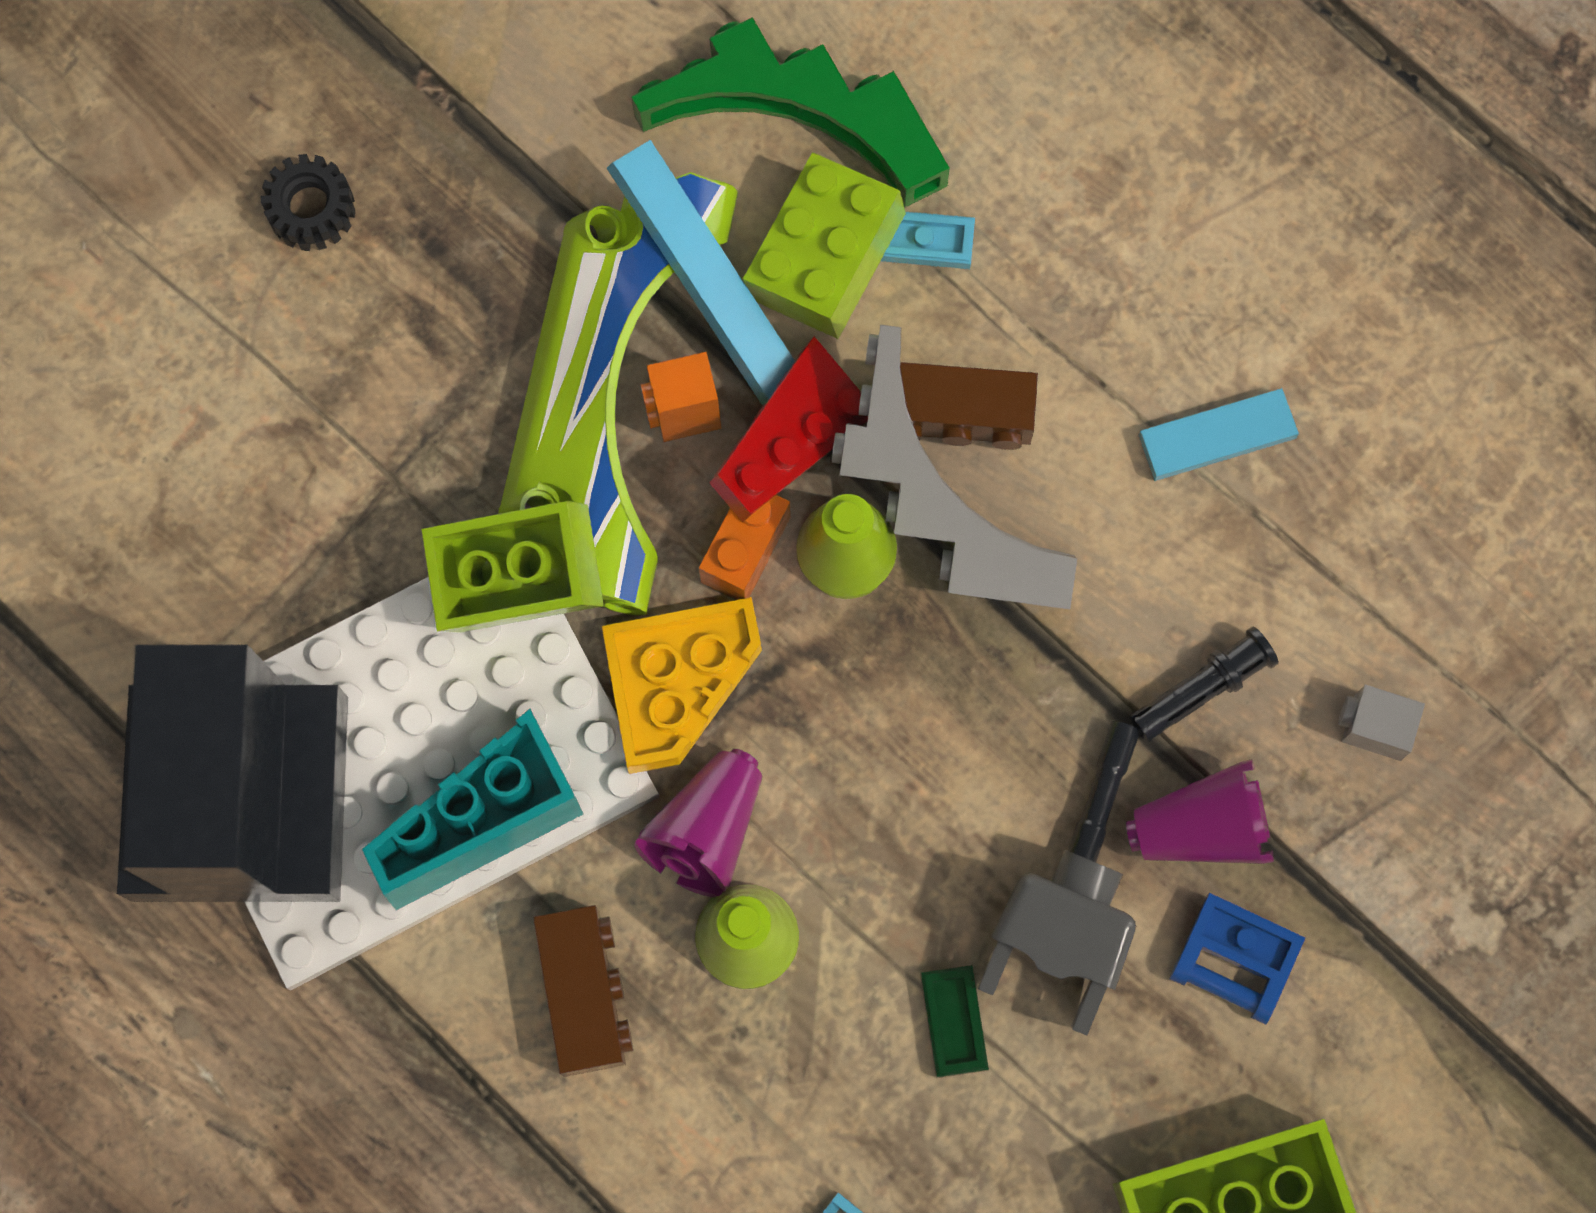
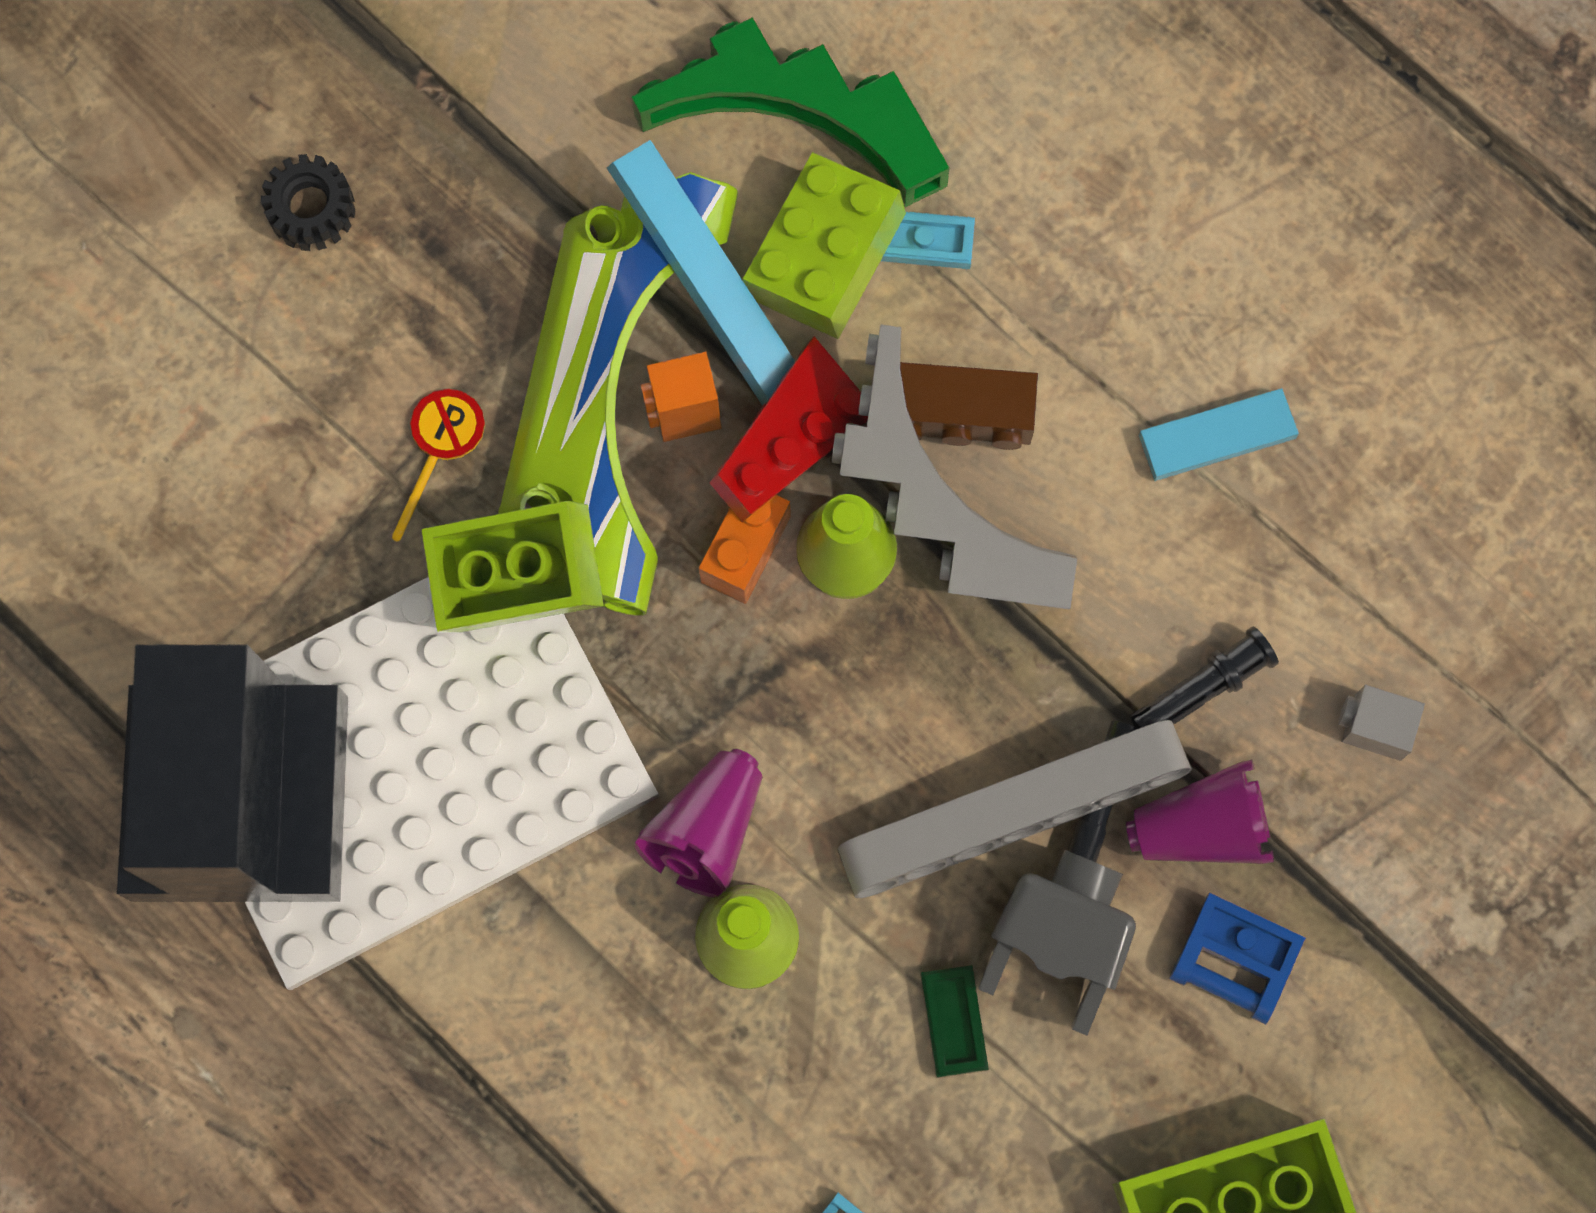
teal wedge [362,708,584,910] -> none
reddish brown brick [533,905,633,1077] -> none
yellow plate [602,597,762,774] -> none
none -> piece [392,389,485,542]
none -> light grey beam [837,720,1192,898]

